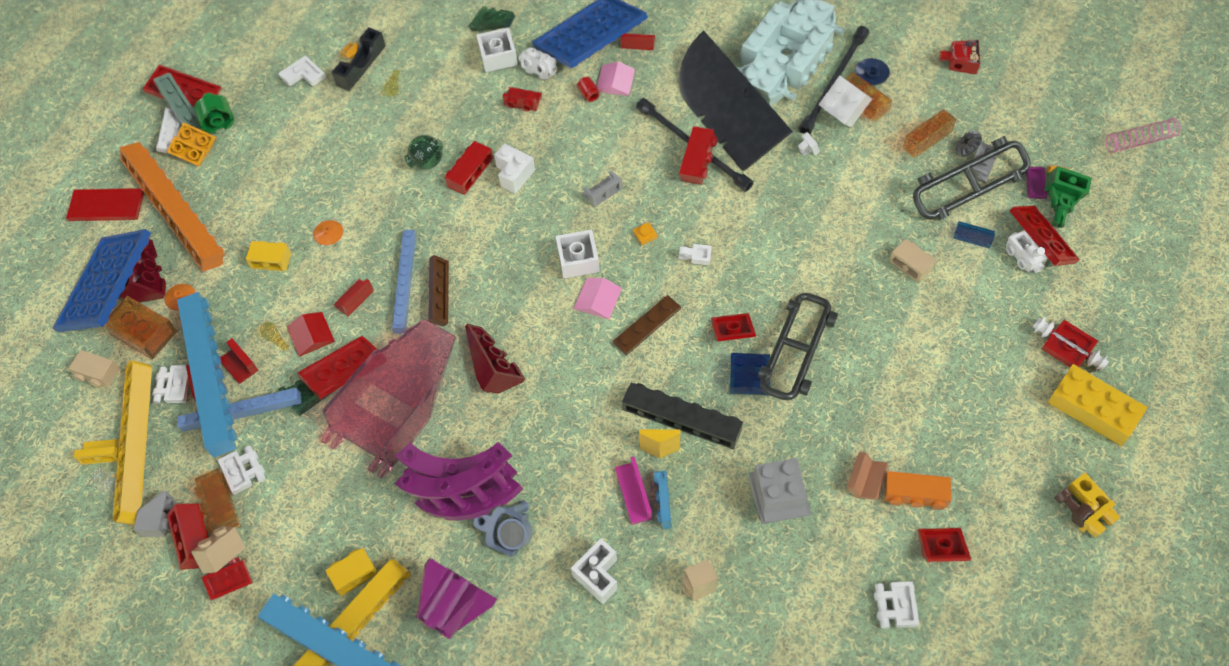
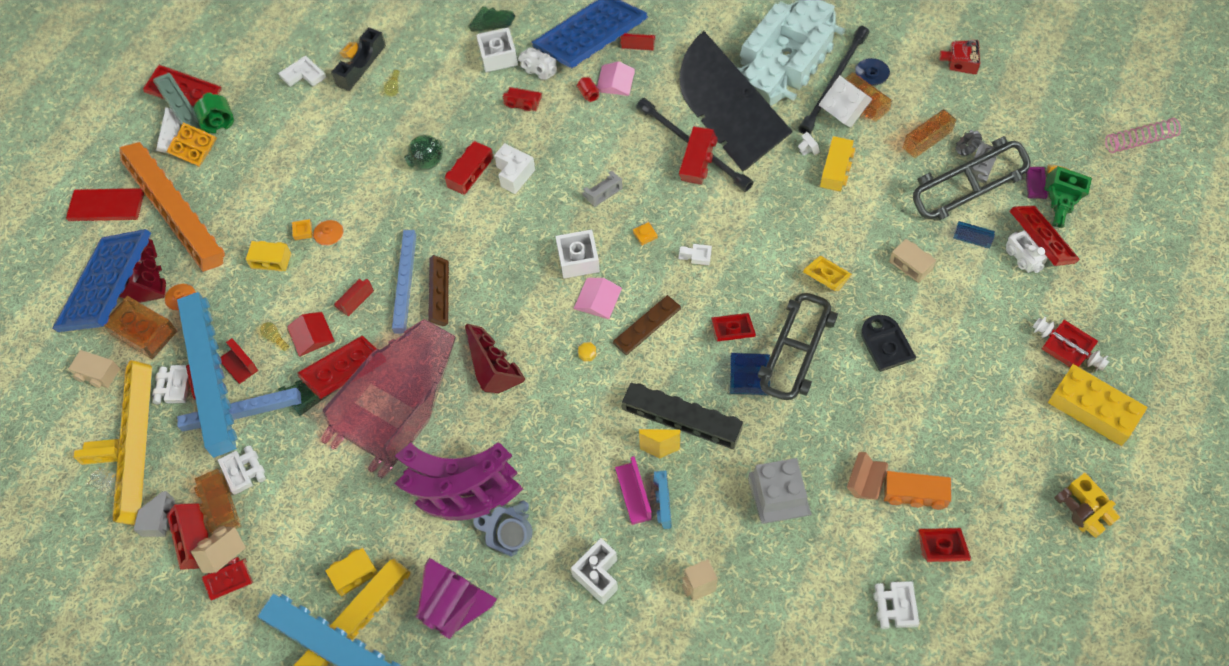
none -> light orange plate [292,219,313,241]
none -> yellow tile [578,342,596,361]
none -> yellow slope [803,255,852,291]
none -> yellow brick [820,136,856,192]
none -> black tile [861,315,916,372]

